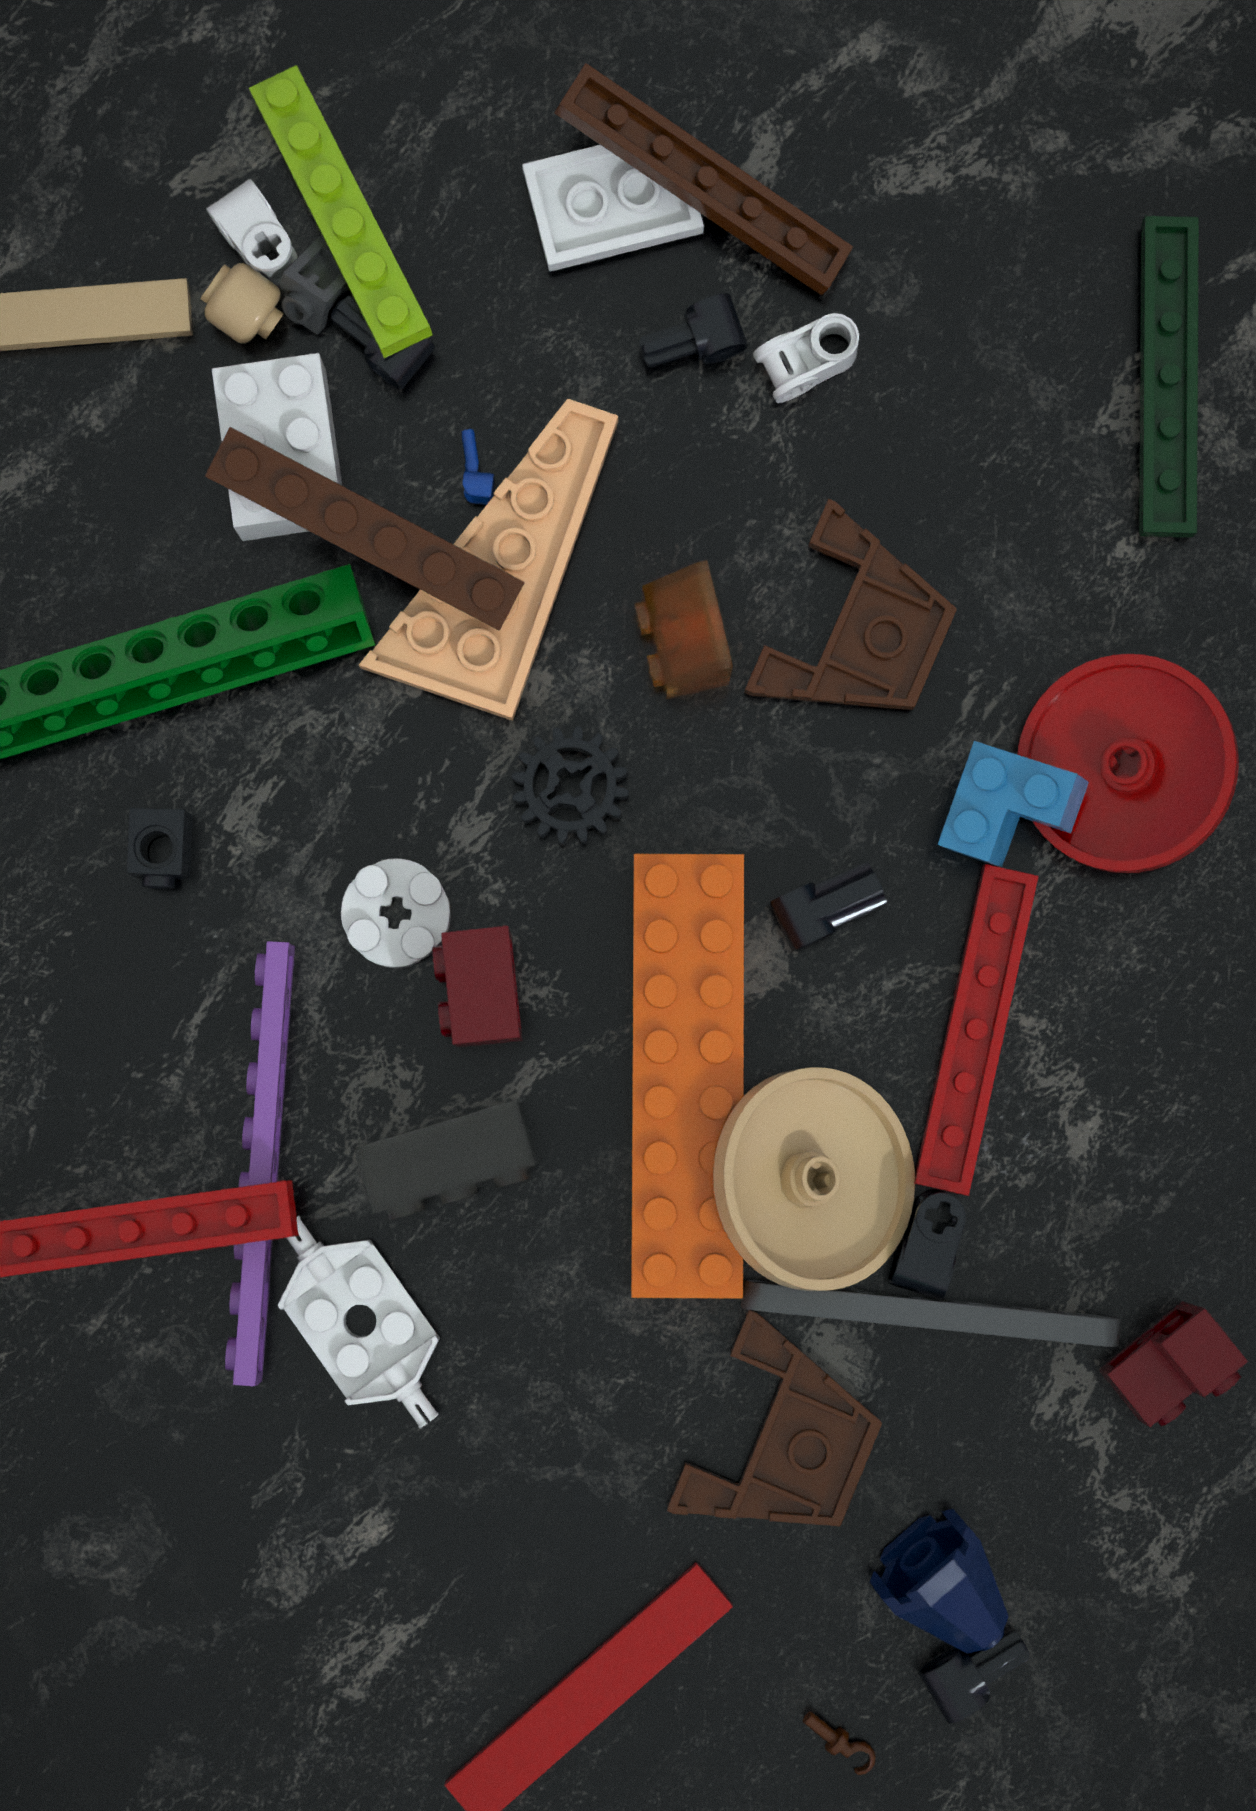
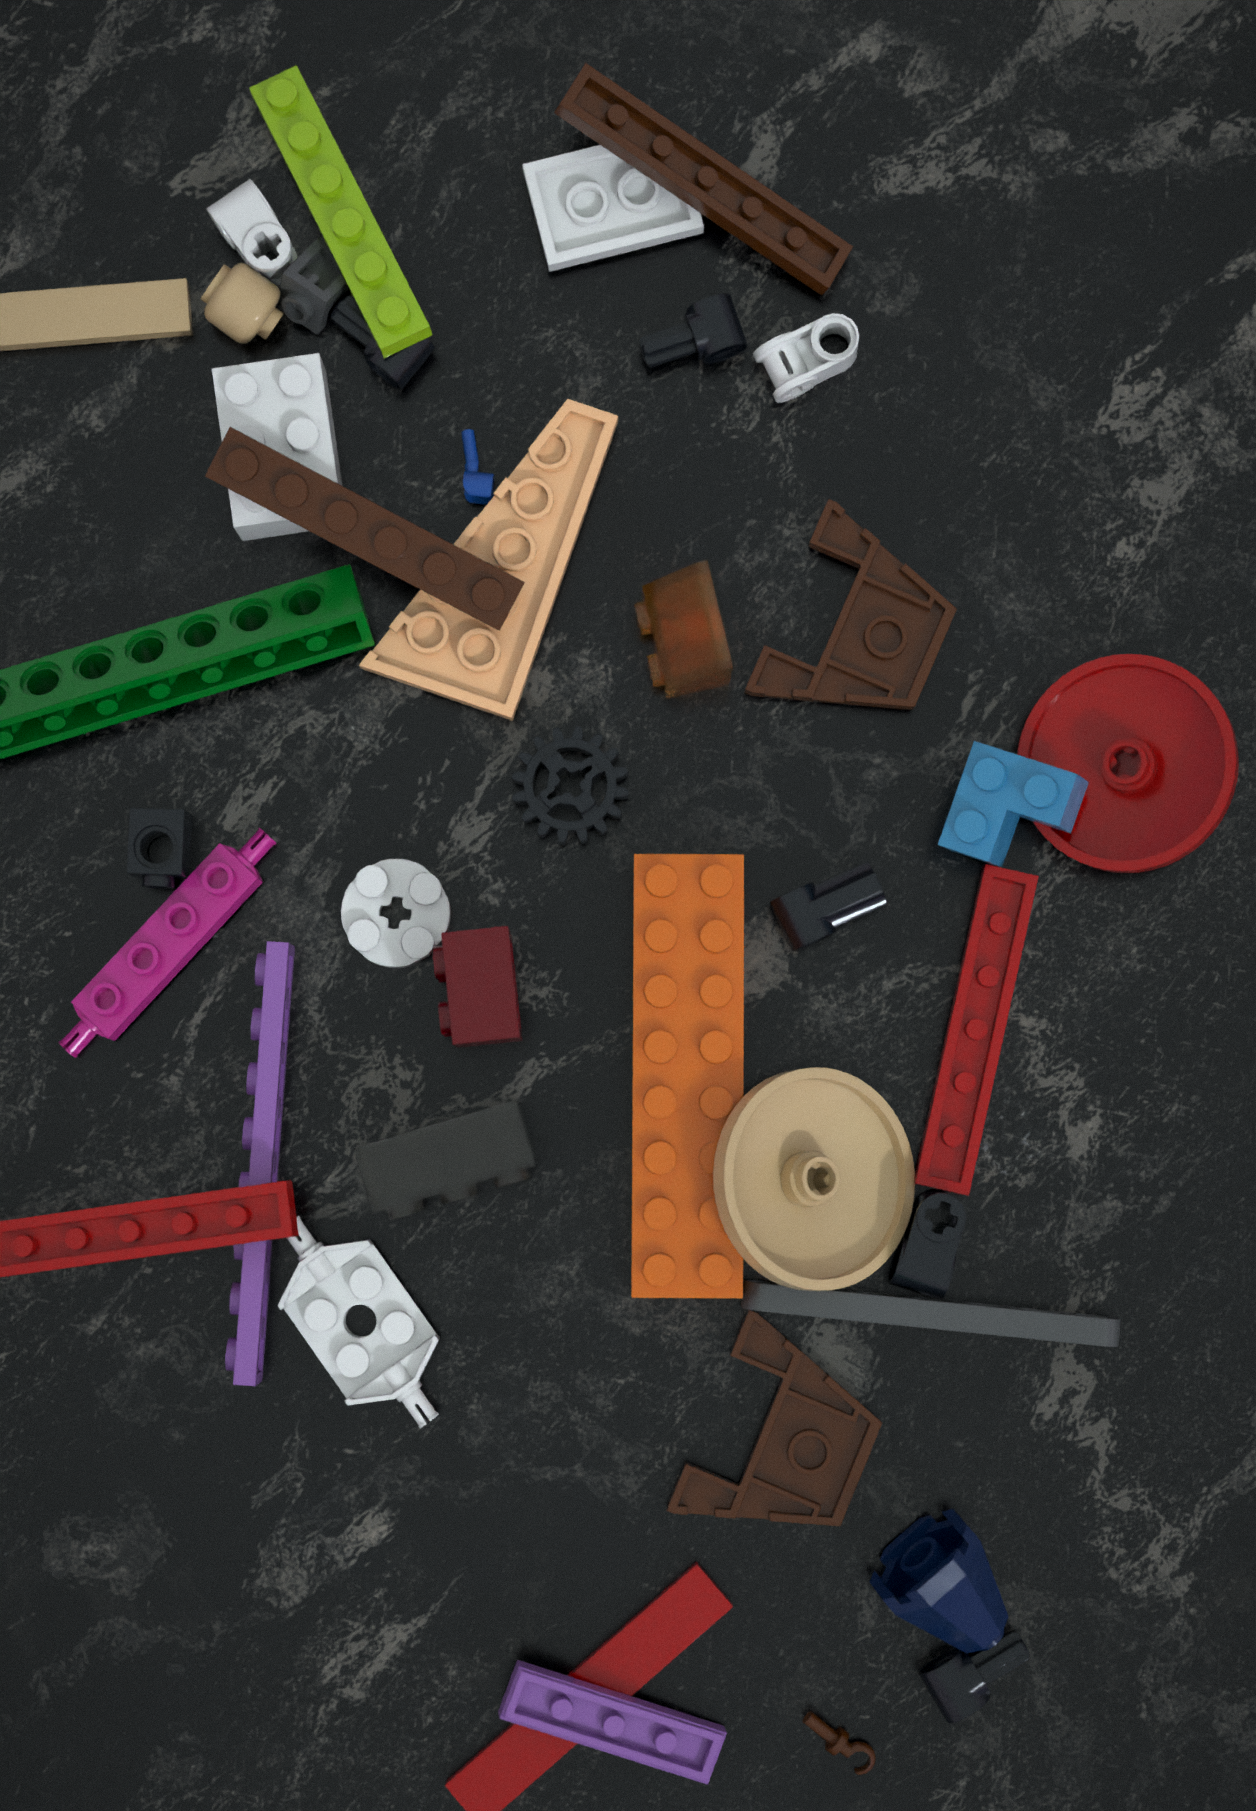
dark red brick [1099,1301,1248,1427] -> none
dark green plate [1139,216,1199,537] -> none
none -> dark pink plate [58,827,276,1058]
none -> medium lavender tile [498,1660,727,1785]

